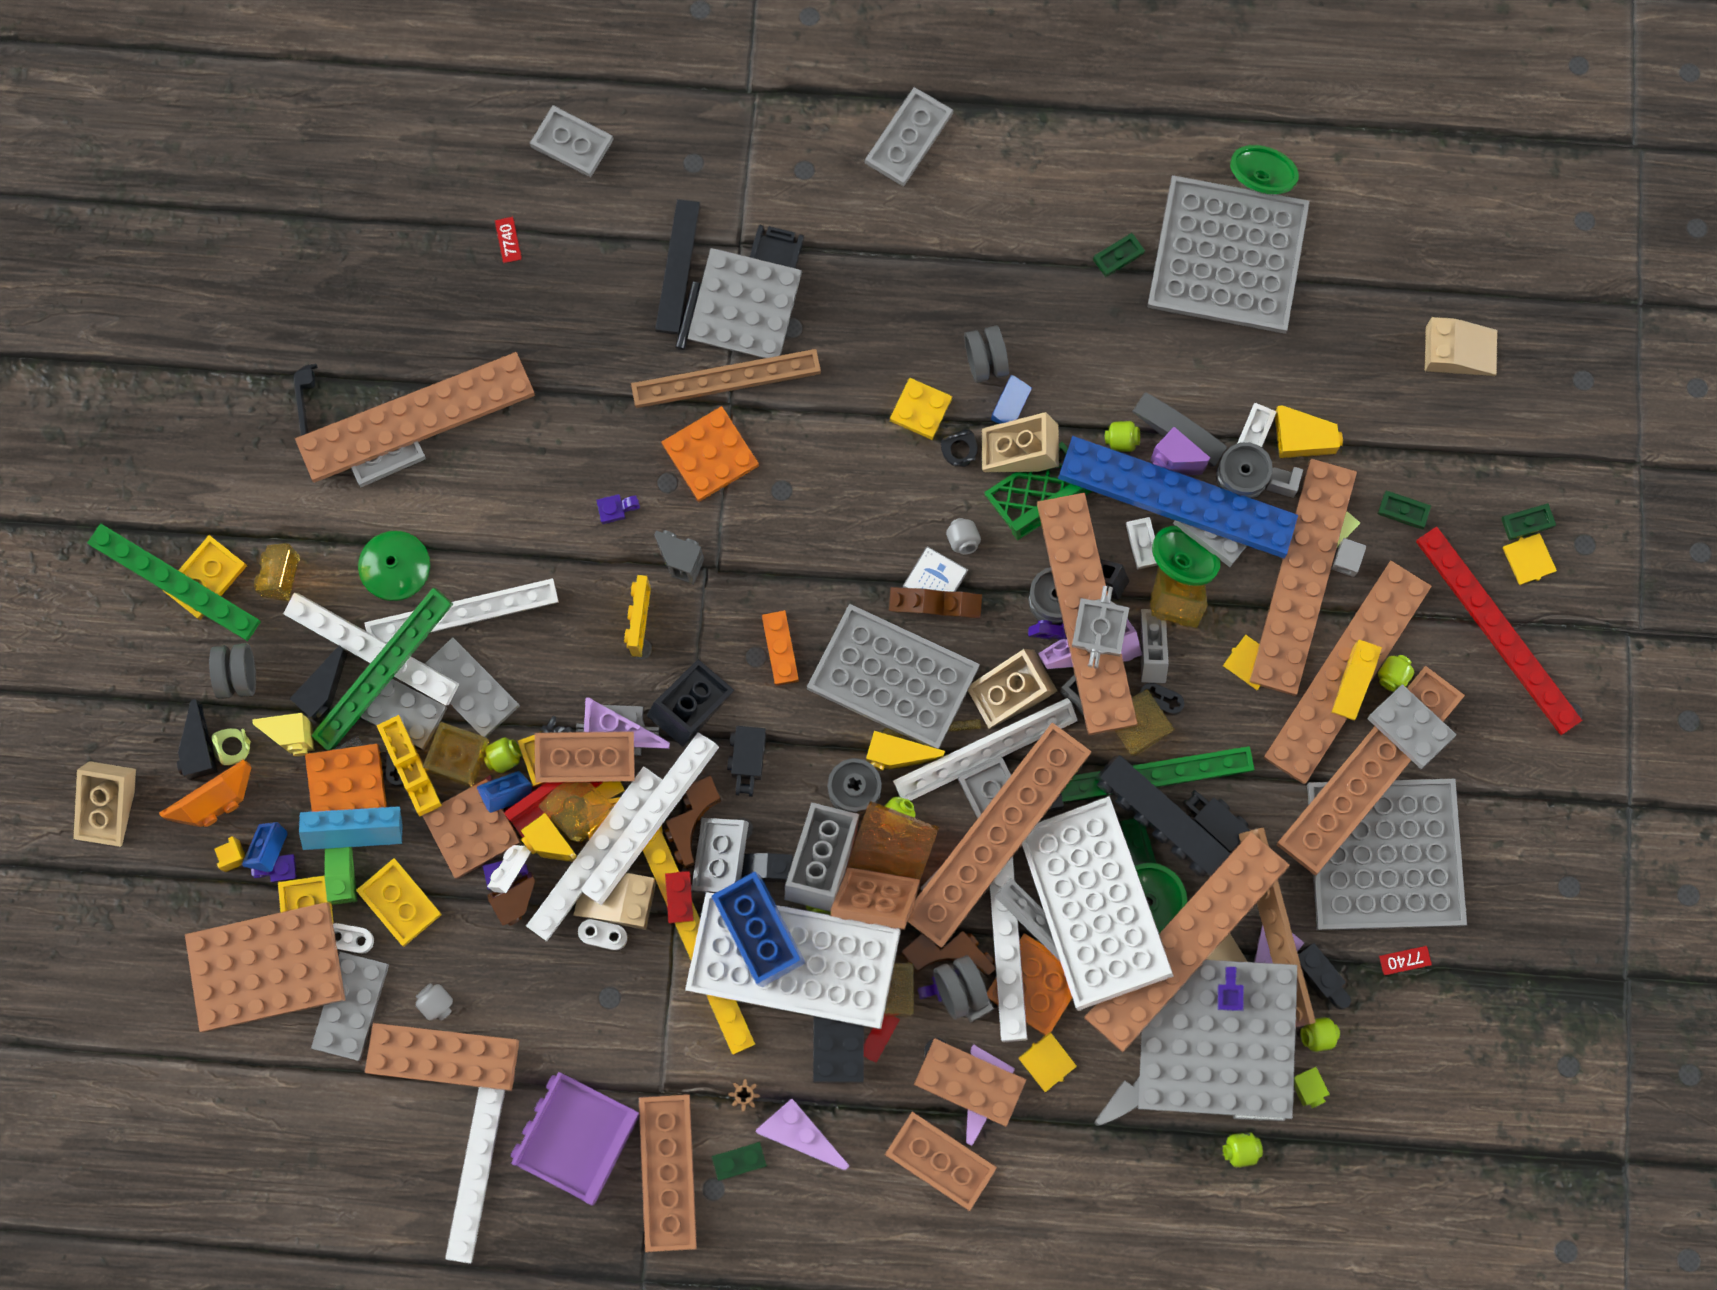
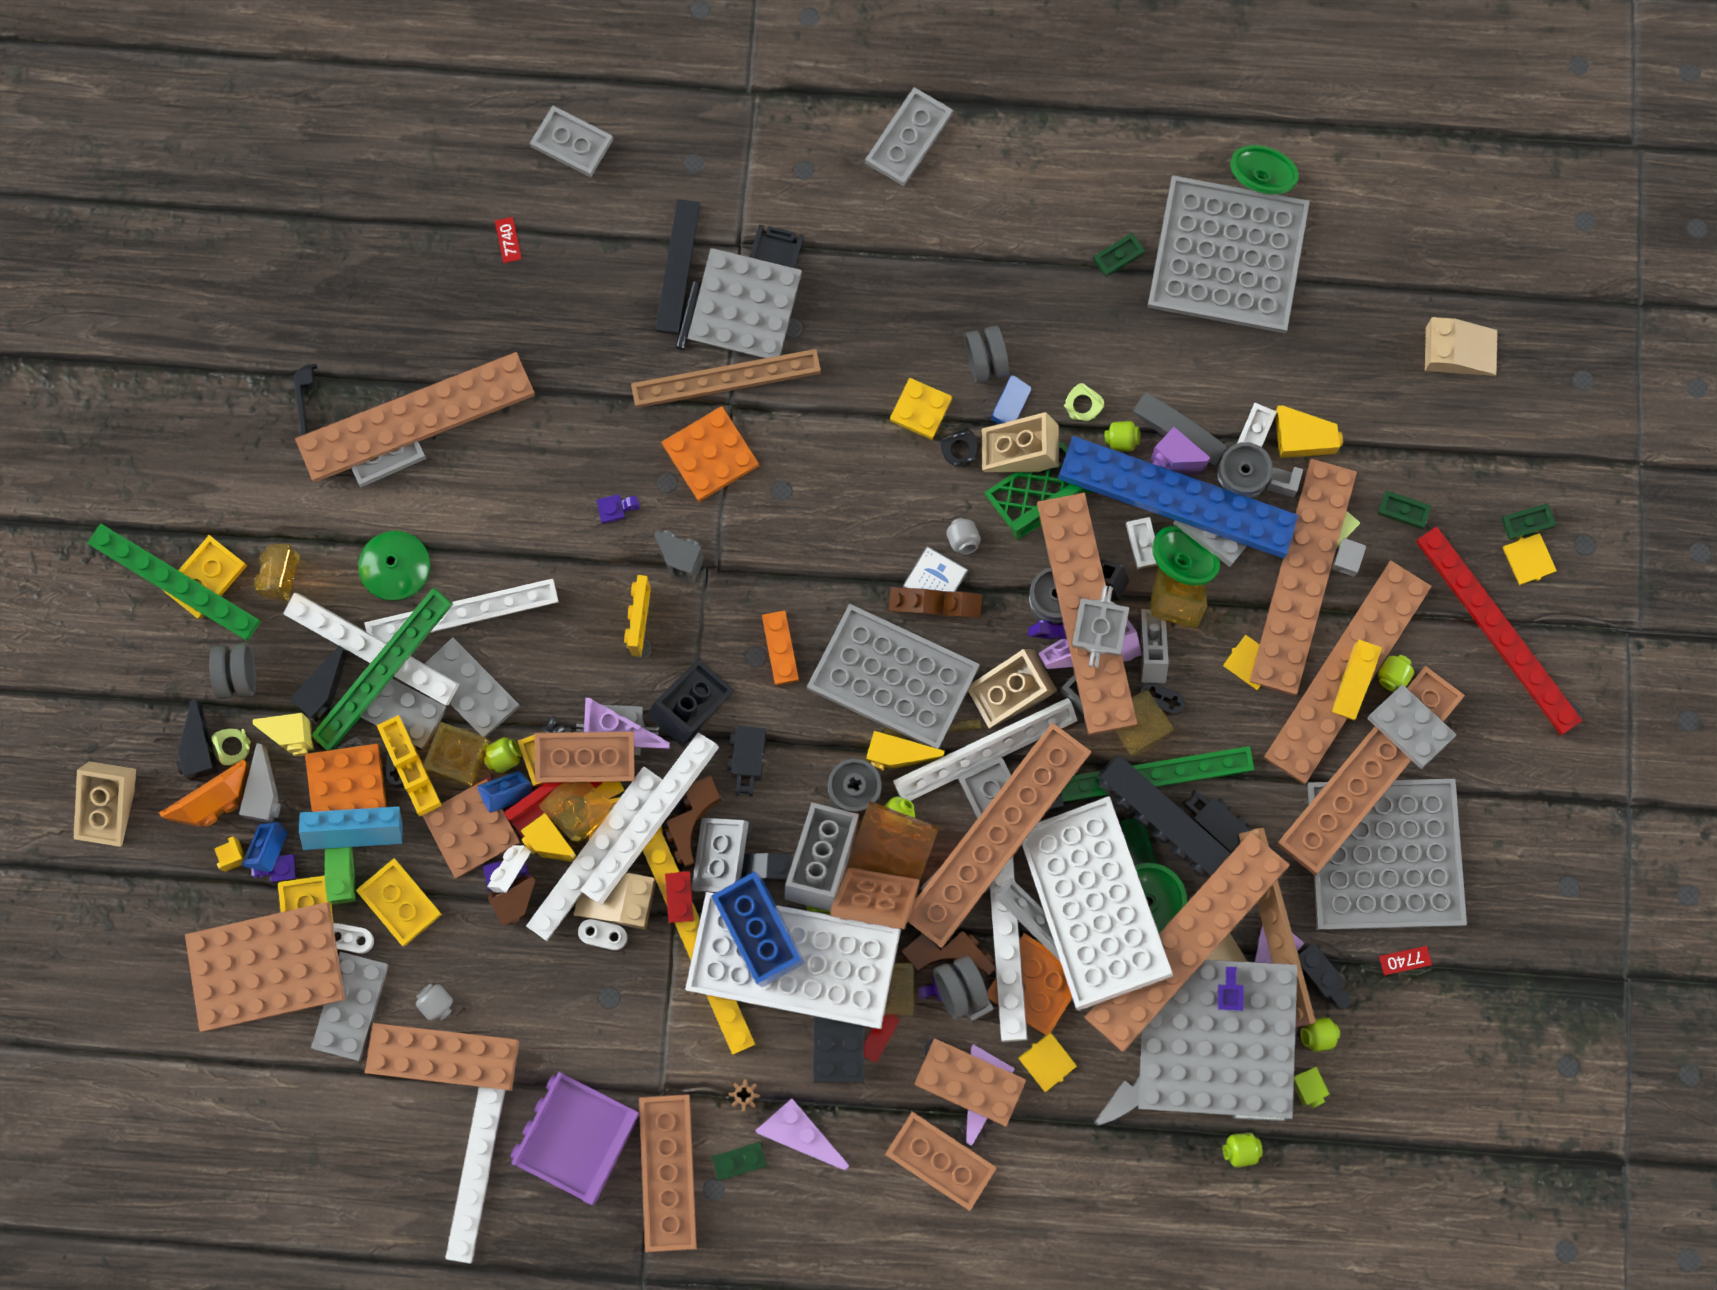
none -> light grey slope [239,743,280,823]
none -> yellowish green piece [1064,383,1104,421]

